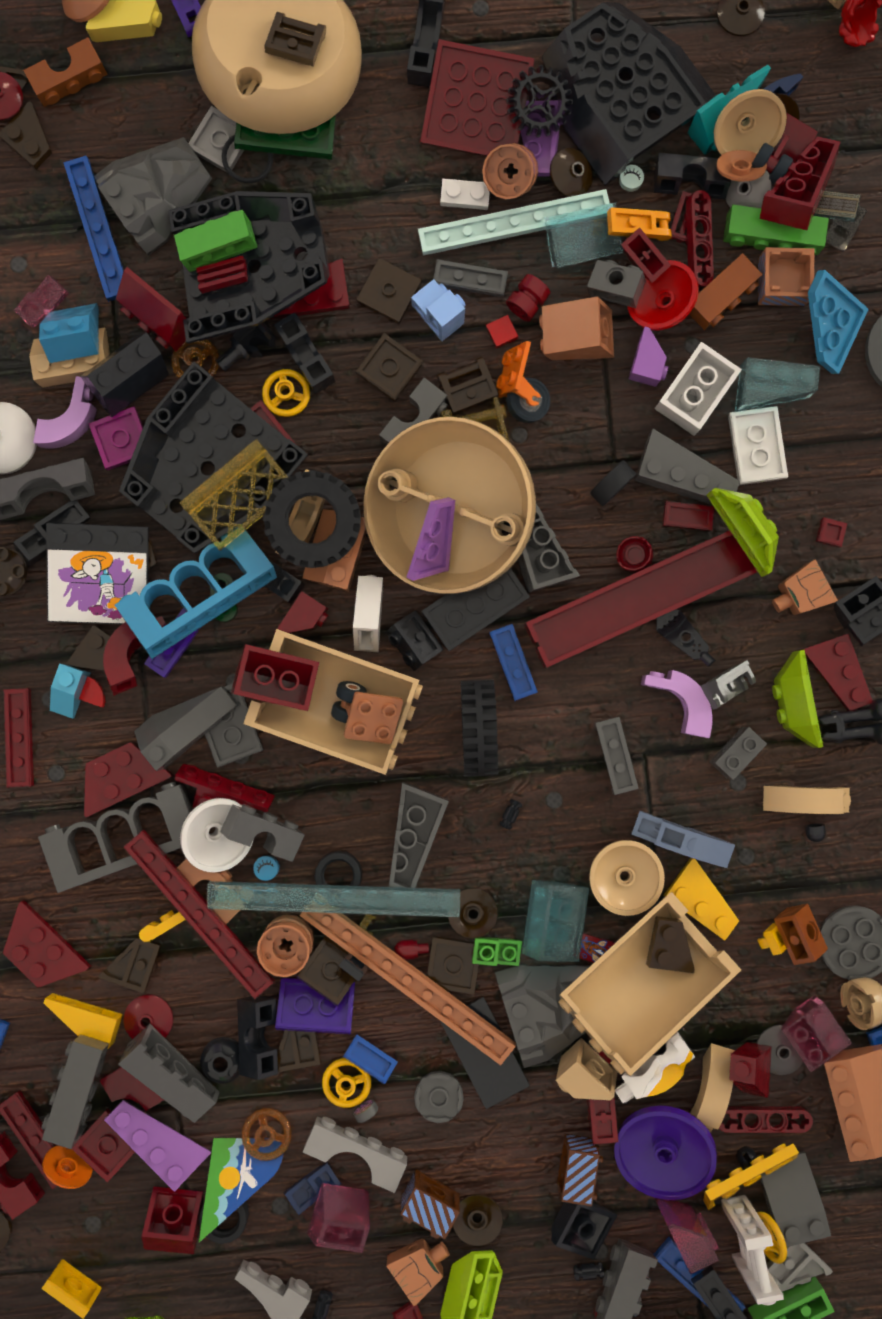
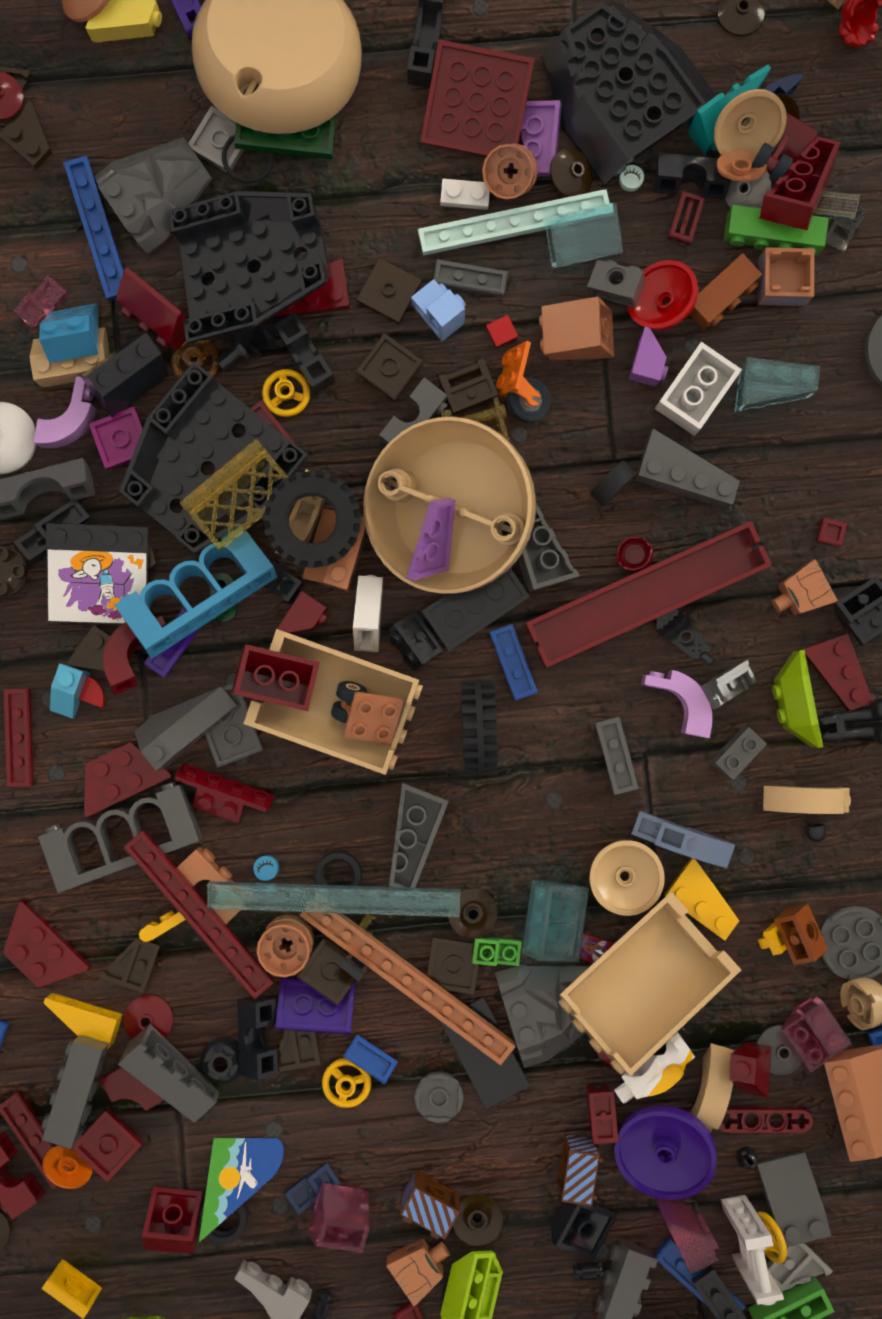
dark orange arch [23,37,108,107] -> none
medium lavender wing [104,1100,211,1192] -> none
bright green brick [174,210,258,272] -> none
white dish [180,798,254,872] -> none
dark red tile [196,255,248,293] -> none
dark grey arch [220,804,305,862] -> none
clear orange piece [242,1108,291,1161] -> none
dark brown plate [264,11,326,67] -> none
light grey arch [303,1116,407,1193] -> none
dark grey tile [353,1099,378,1123] -> none
dark red cylinder [394,939,429,960] -> none
black piece [499,799,522,830] -> none
black gear [506,65,573,138] -> none
dark red wheel [506,274,551,322] -> none
tan slope [556,1038,617,1100] -> none
light orange plate [607,207,672,241] -> none
dark red slope [621,227,671,283] -> none
dark brown wing [646,916,695,973] -> none
dark red tile [662,501,714,532] -> none
dark red beam [686,190,714,289] -> none
yellow wing [703,1143,799,1210] -> none
lime wedge [706,488,779,577] -> none
white tile [728,406,788,485] -> none
dark azure plate [808,270,869,374] -> none

